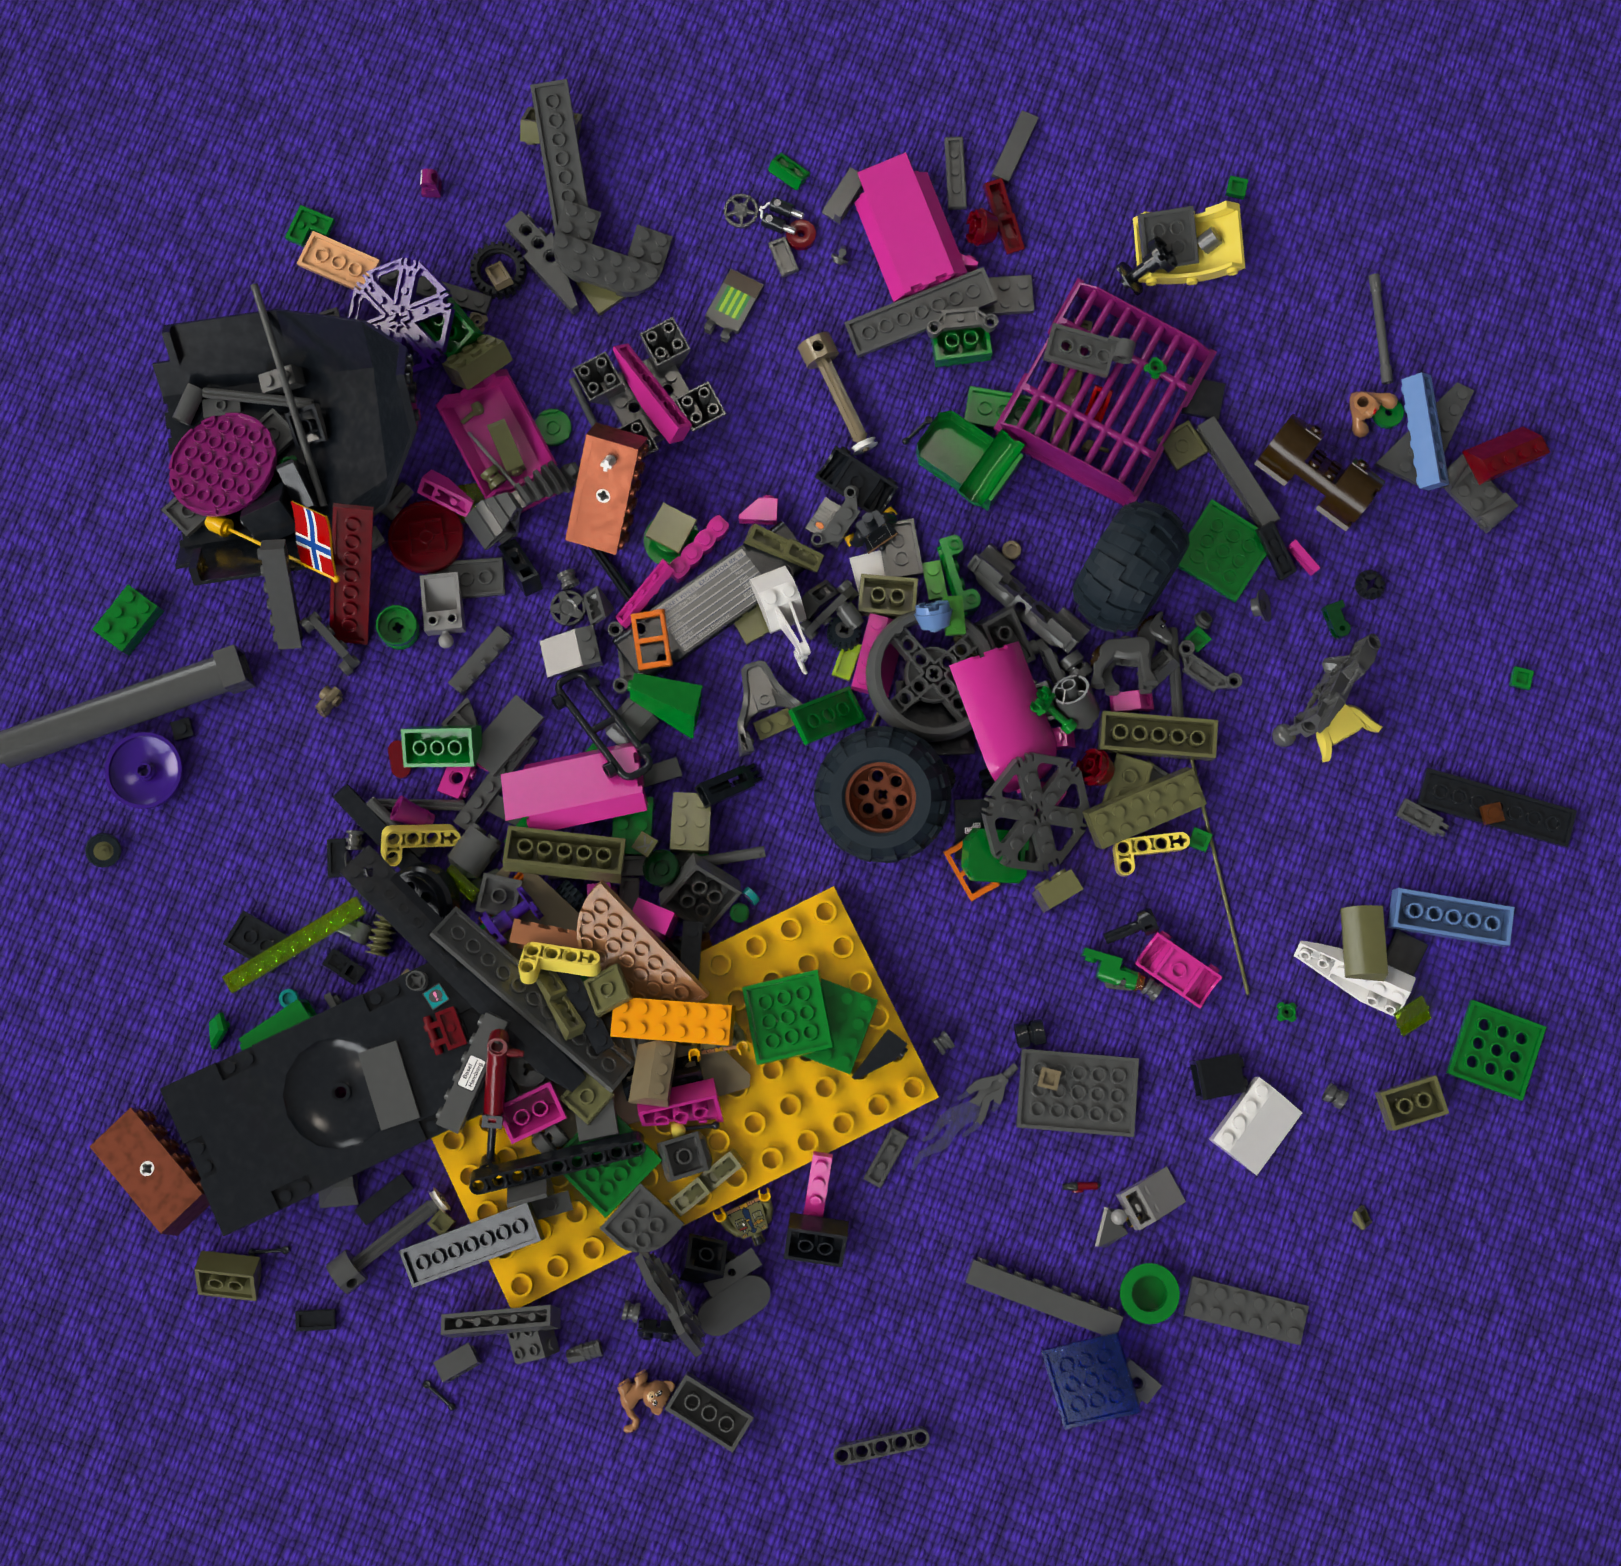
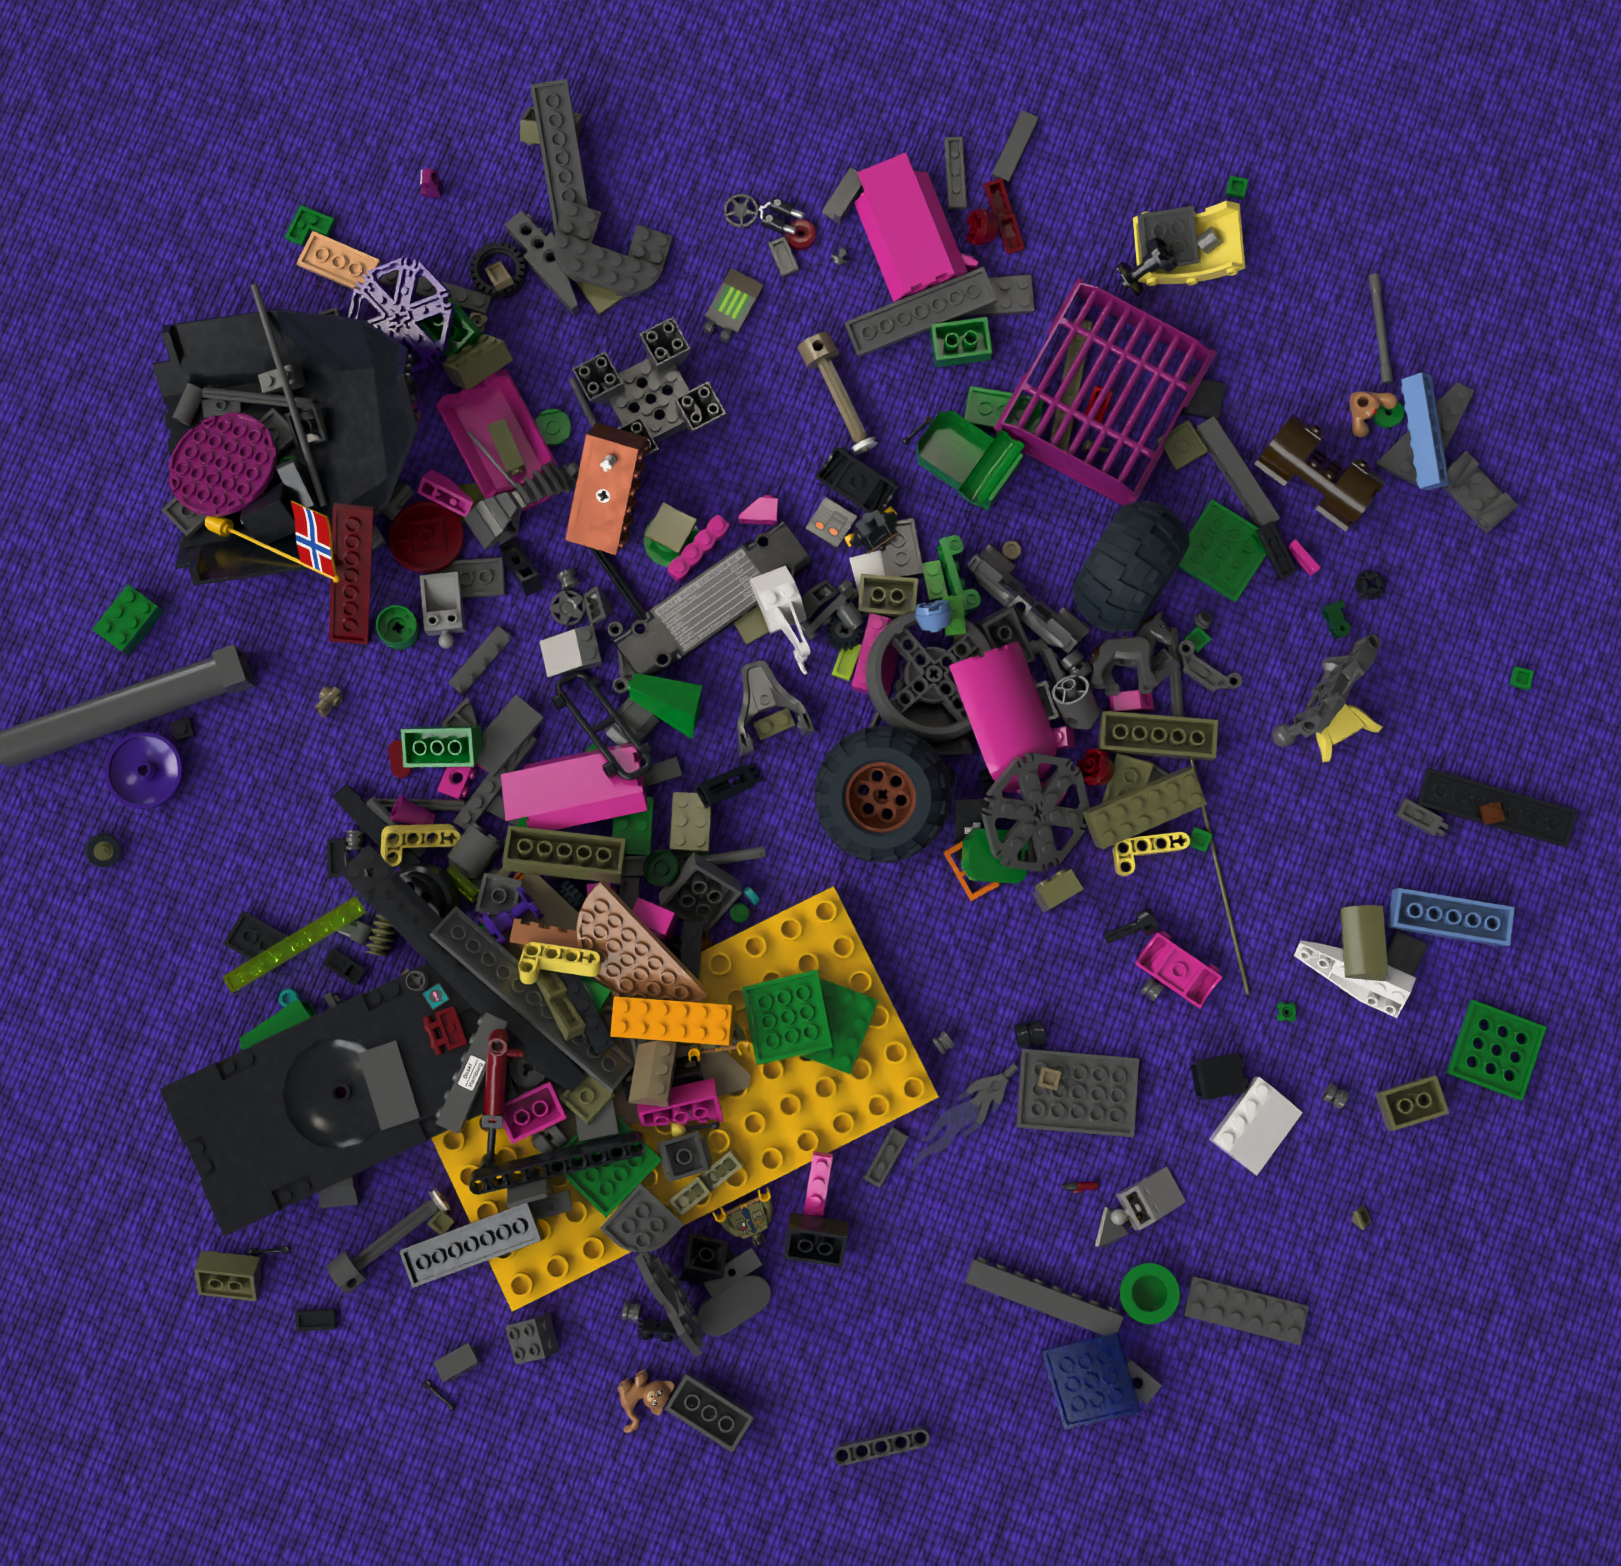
copper piece [89,1107,210,1236] -> none
green piece [209,1012,230,1050] -> none
dark grey brick [257,539,303,650] -> none
dark grey plate [299,611,361,677] -> none
black tile [355,1173,414,1225] -> none
dark grey brick [441,1305,561,1338] -> none
olive hand [461,401,484,424] -> none
olive wheel [480,465,507,491] -> none
dark grey hinge [566,1338,603,1364] -> none
olive tile [583,963,633,1017] -> none
dark pink slope [613,343,692,444] -> none
dark pink plate [615,559,674,629] -> none
orange window [630,609,673,671] -> none
olive tile [632,831,659,858] -> none
olive slope [744,523,824,573] -> none
green slope [768,153,810,191] -> none
green plate [788,686,866,746] -> none
dark grey plate [811,486,861,548] -> none
black slope [852,1029,908,1080] -> none
dark grey plate [926,306,998,339] -> none
green bar [1030,686,1077,735] -> none
dark grey hinge [1043,323,1136,378] -> none
green plate [1081,948,1145,991] -> none
green plate [1144,357,1167,379] -> none
dark grey piece [1250,588,1272,622] -> none
clear neon green piece [1393,995,1431,1037] -> none
dark red slope [1462,427,1550,485] -> none

